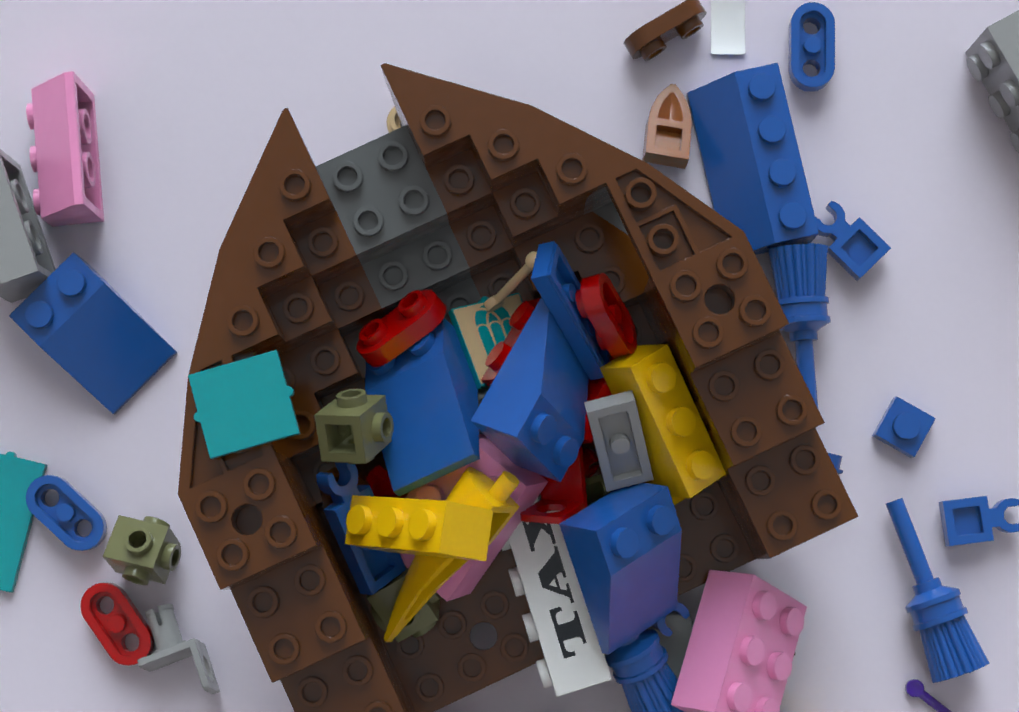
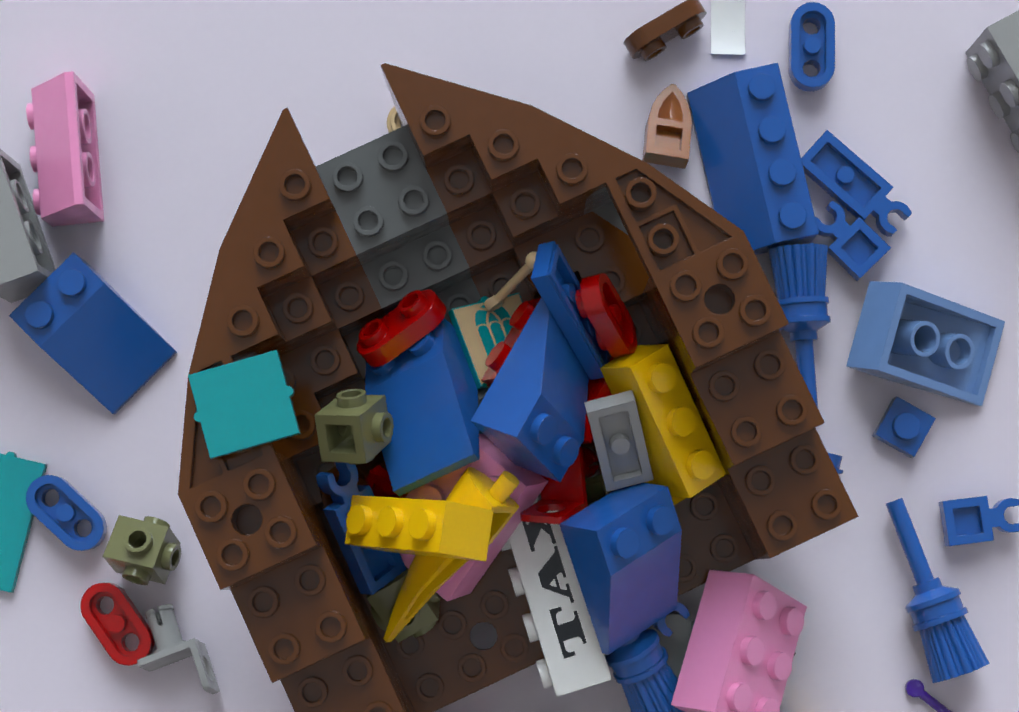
none -> blue plate [801,130,912,237]
none -> medium blue slope [846,281,1005,406]

